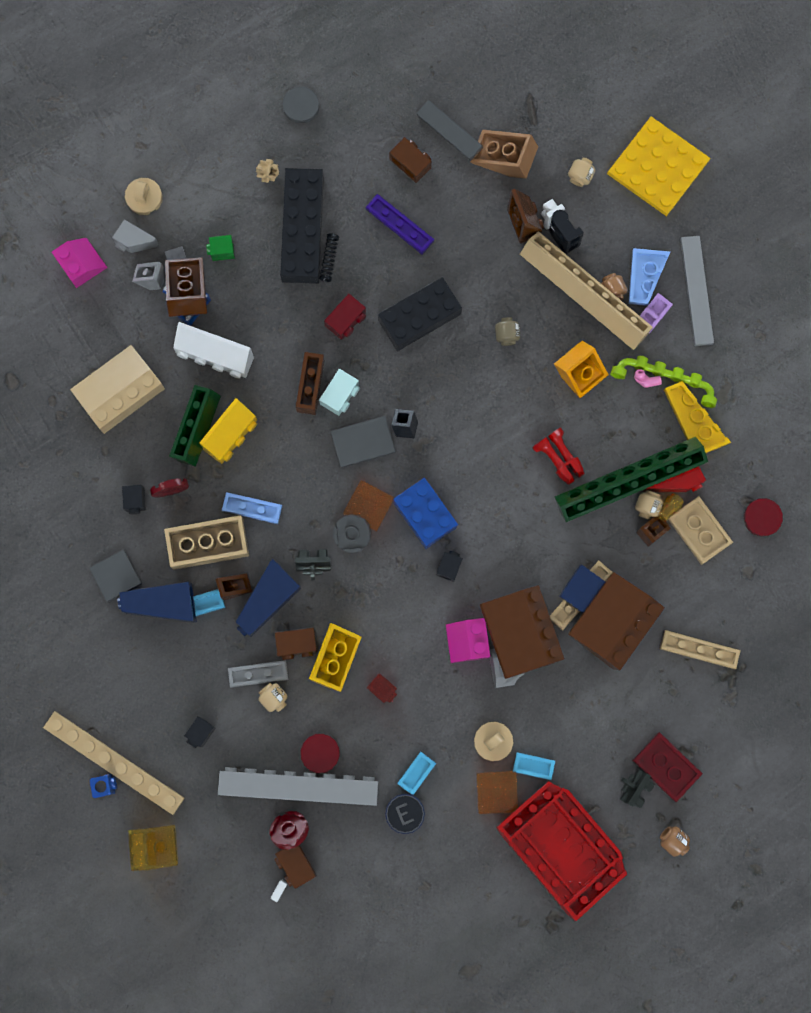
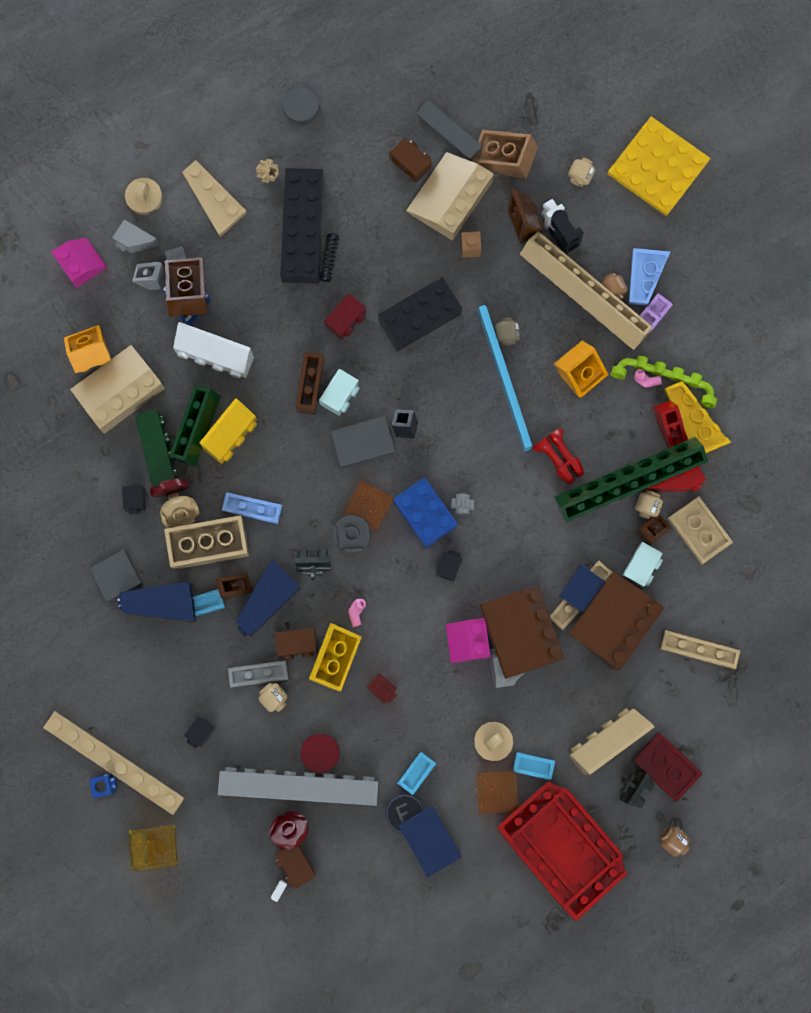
green brick [206,235,235,261] -> none
dark purple tile [365,194,434,255] -> none
clear yellow cone [657,493,684,522] -> none
light grey tile [680,236,714,346] -> none
dark red tile [744,498,783,537] -> none
none -> light orange slope [64,325,111,373]
none -> dark green brick [135,409,179,488]
none -> tan tile [160,492,199,528]
none -> tan wing [182,160,247,237]
none -> bright pink arm [348,599,366,628]
none -> dark blue tile [398,805,462,878]
none -> tan slope [406,152,494,241]
none -> light grey gear [451,494,474,515]
none -> medium nougat brick [460,231,481,258]
none -> medium azure tile [478,305,532,452]
none -> tan slope [569,708,654,775]
none -> light aqua brick [622,542,663,589]
none -> red slope [653,400,688,448]

